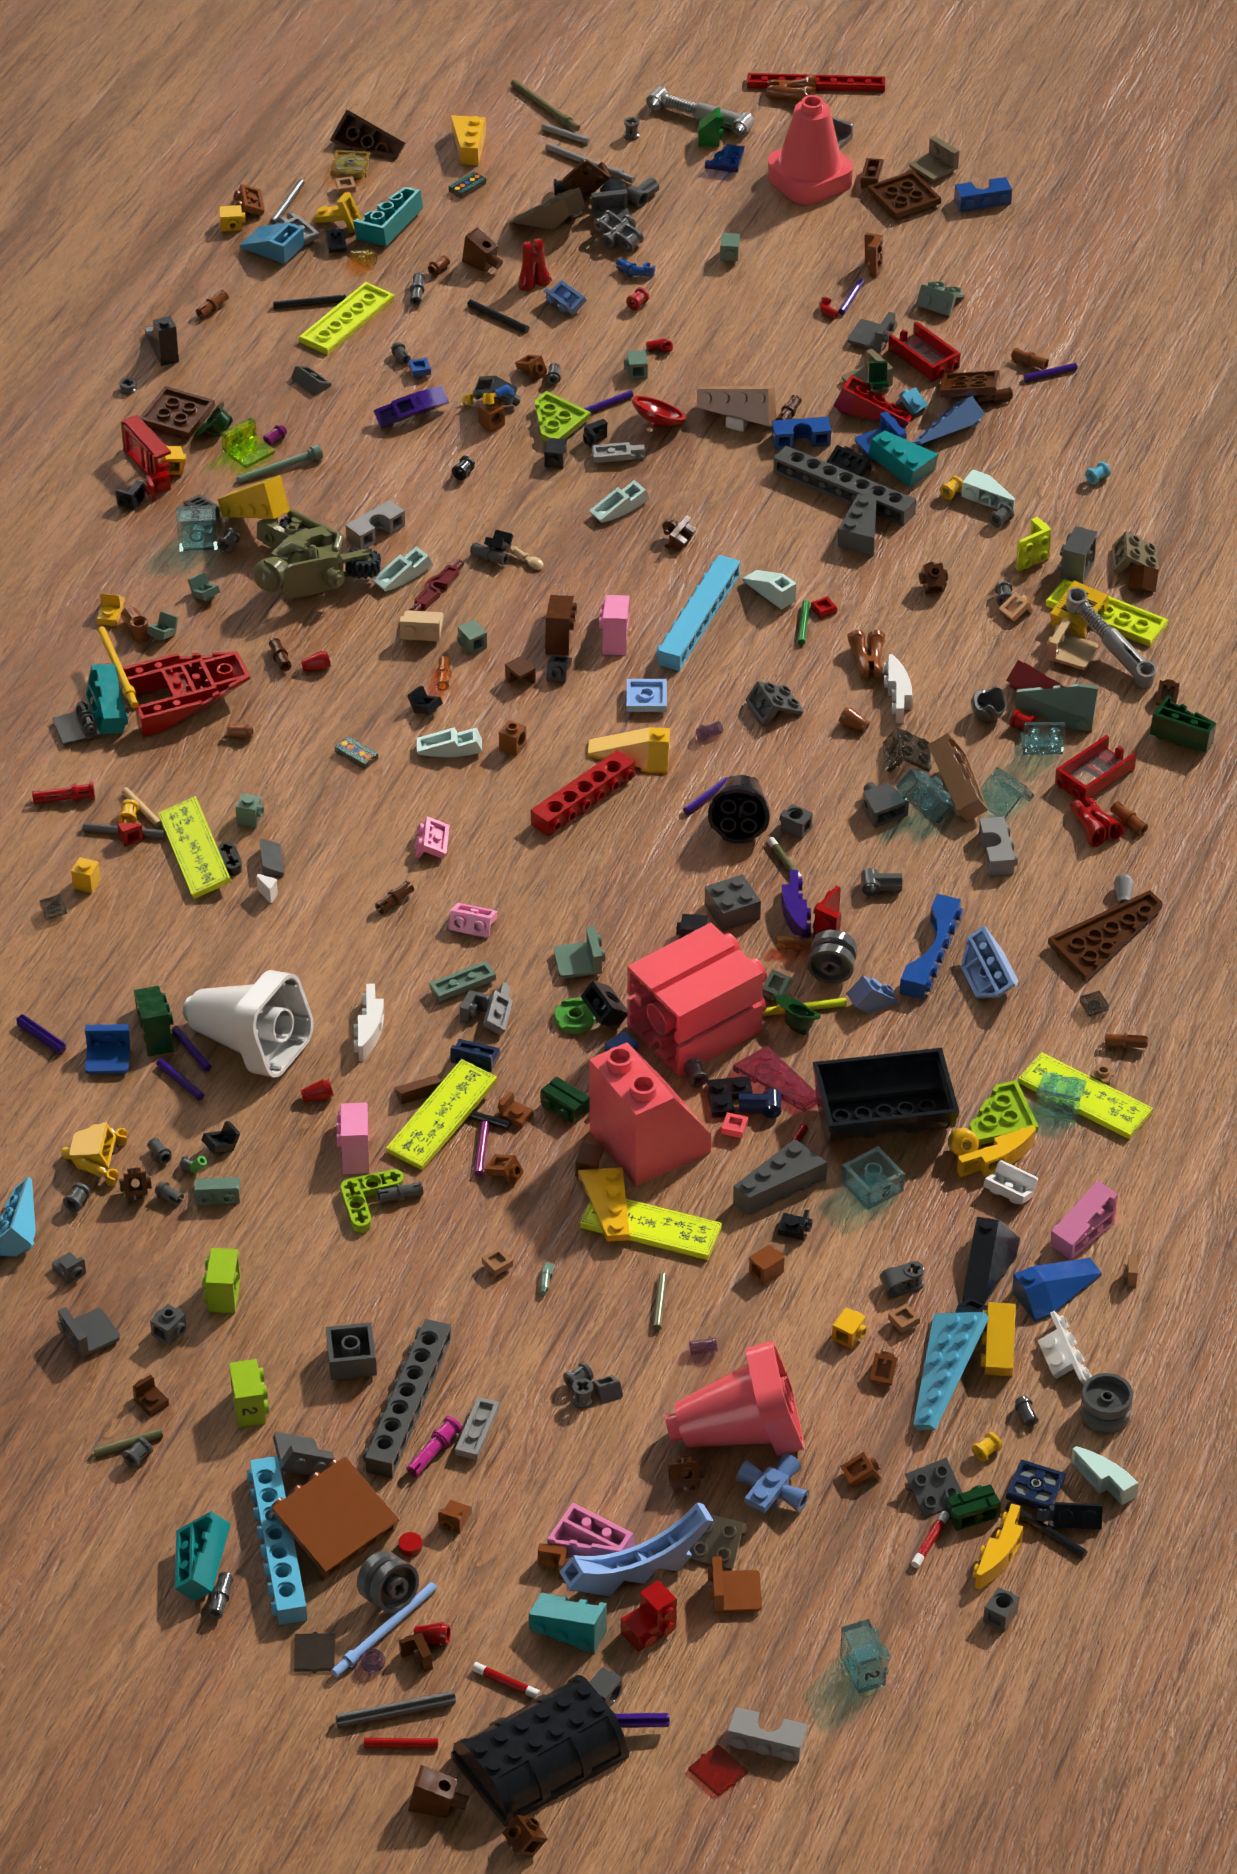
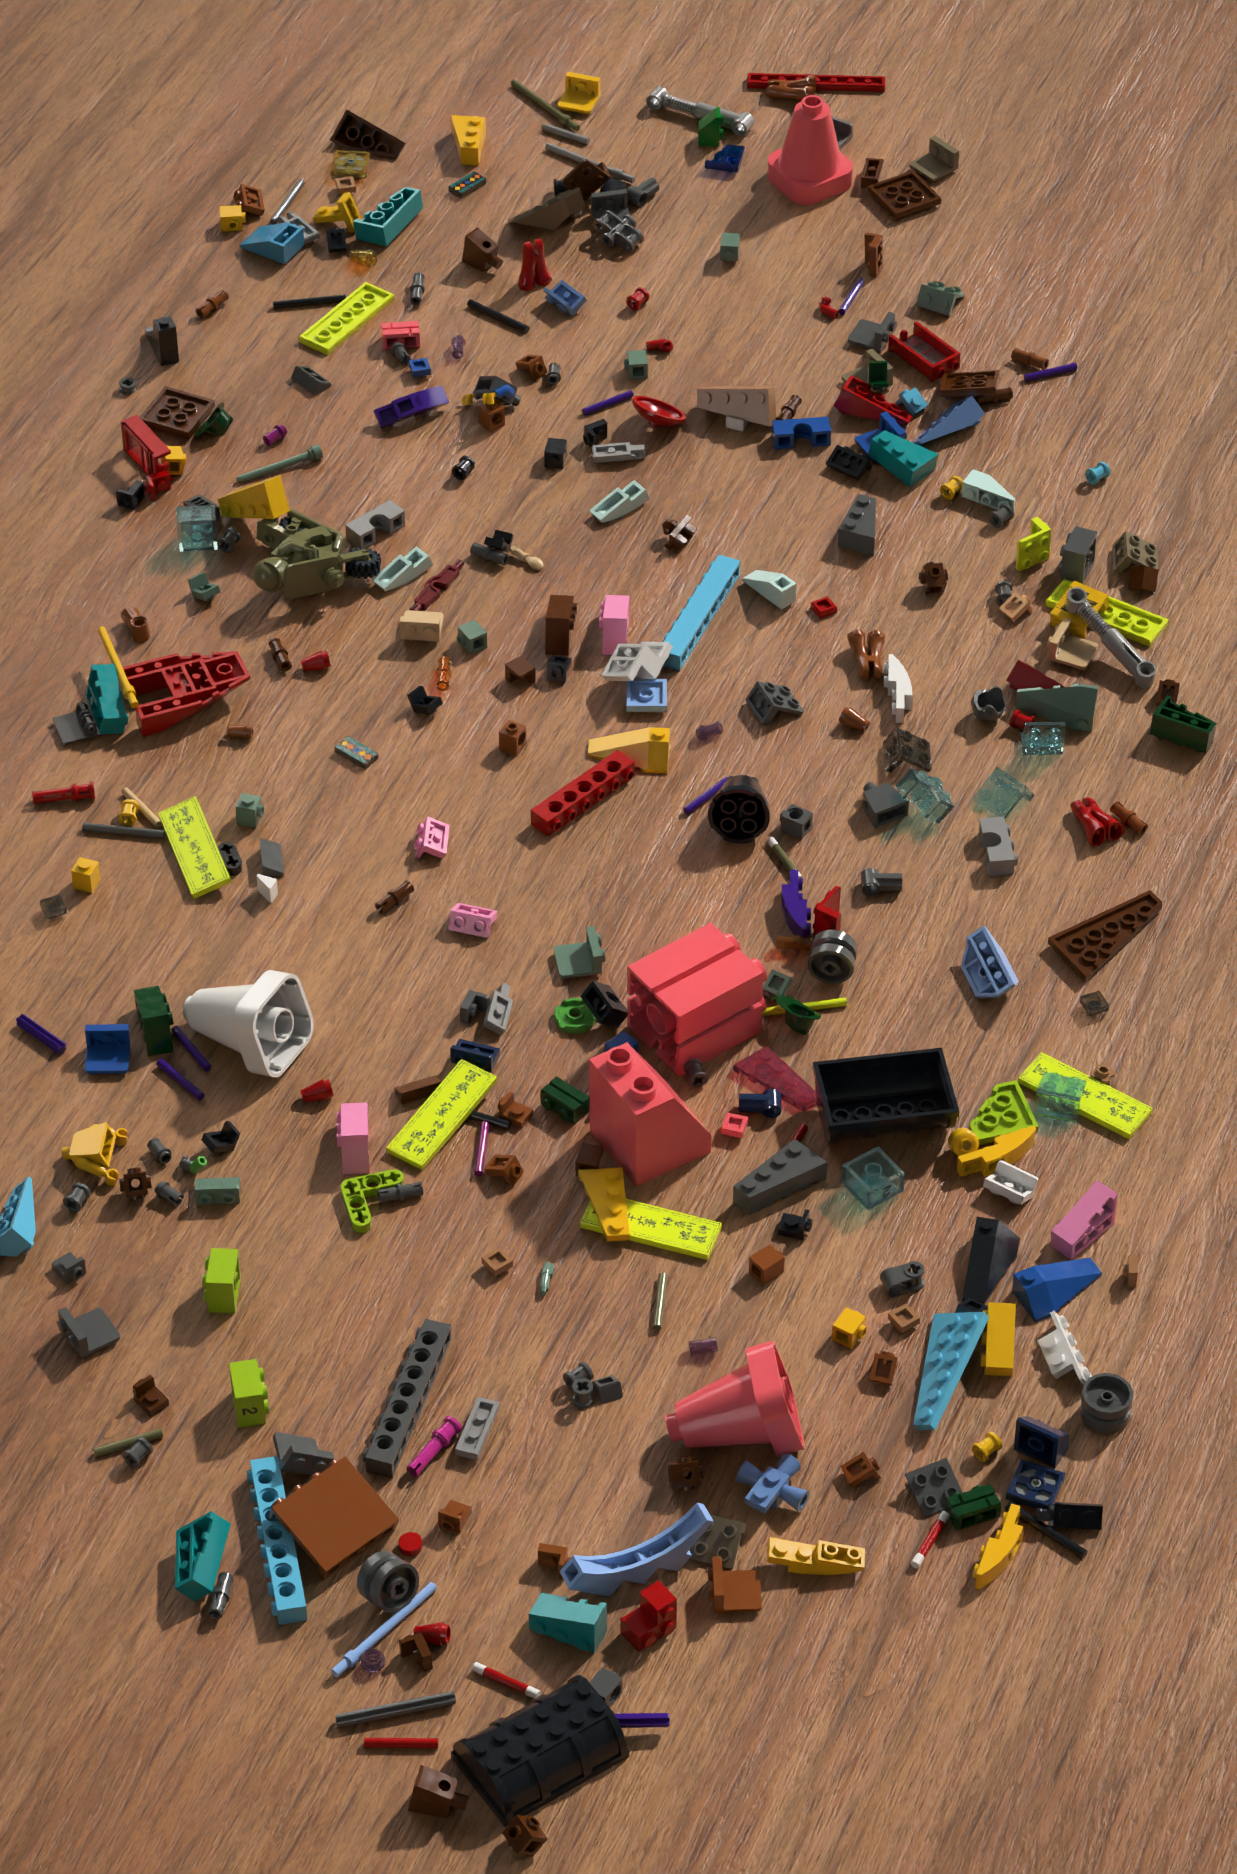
yellow slope [97,594,125,626] -> none
red slope [117,822,143,846] -> none
sand green bracket [147,611,178,640] -> none
dark grey brick [150,1304,187,1345] -> none
clear neon green bracket [221,417,275,468] -> none
clear smoke piece [294,1632,335,1673] -> none
dark grey brick [326,1322,377,1380] -> none
white slope [354,984,384,1061] -> none
light aqua slope [417,727,482,757] -> none
dark orange pin [428,255,450,275] -> none
sand green plate [429,961,496,1002] -> none
lime plate [535,391,591,442] -> none
bright pink wedge [547,1502,635,1557] -> none
blue piece [616,258,655,277] -> none
dark grey bush [624,117,639,140] -> none
black brick [676,914,707,938] -> none
clear red piece [688,1744,748,1797] -> none
dark grey brick [705,874,761,931] -> none
black plate [706,1076,753,1118] -> none
light grey arch [728,1707,807,1762] -> none
dark grey brick [773,446,916,526] -> none
green bar [798,600,810,645] -> none
clear light blue brick [840,1619,890,1694] -> none
medium blue slope [846,976,898,1013] -> none
blue arch [900,894,963,1000] -> none
medium nougat wedge [928,732,988,822] -> none
blue arch [954,177,1012,211] -> none
dark grey brick [983,1587,1020,1632] -> none
dark grey pin [1015,1396,1039,1427] -> none
red door [1055,735,1136,802] -> none
light aqua slope [1071,1446,1138,1505] -> none
dark orange axle [1105,1032,1148,1049] -> none
light grey cone [1113,874,1134,904] -> none
none -> coral brick [381,321,420,350]
none -> pin [451,335,466,359]
none -> yellow bracket [558,72,601,114]
none -> white bracket [601,642,673,681]
none -> yellow slope [767,1537,865,1575]
none -> dark blue slope [1014,1416,1069,1468]

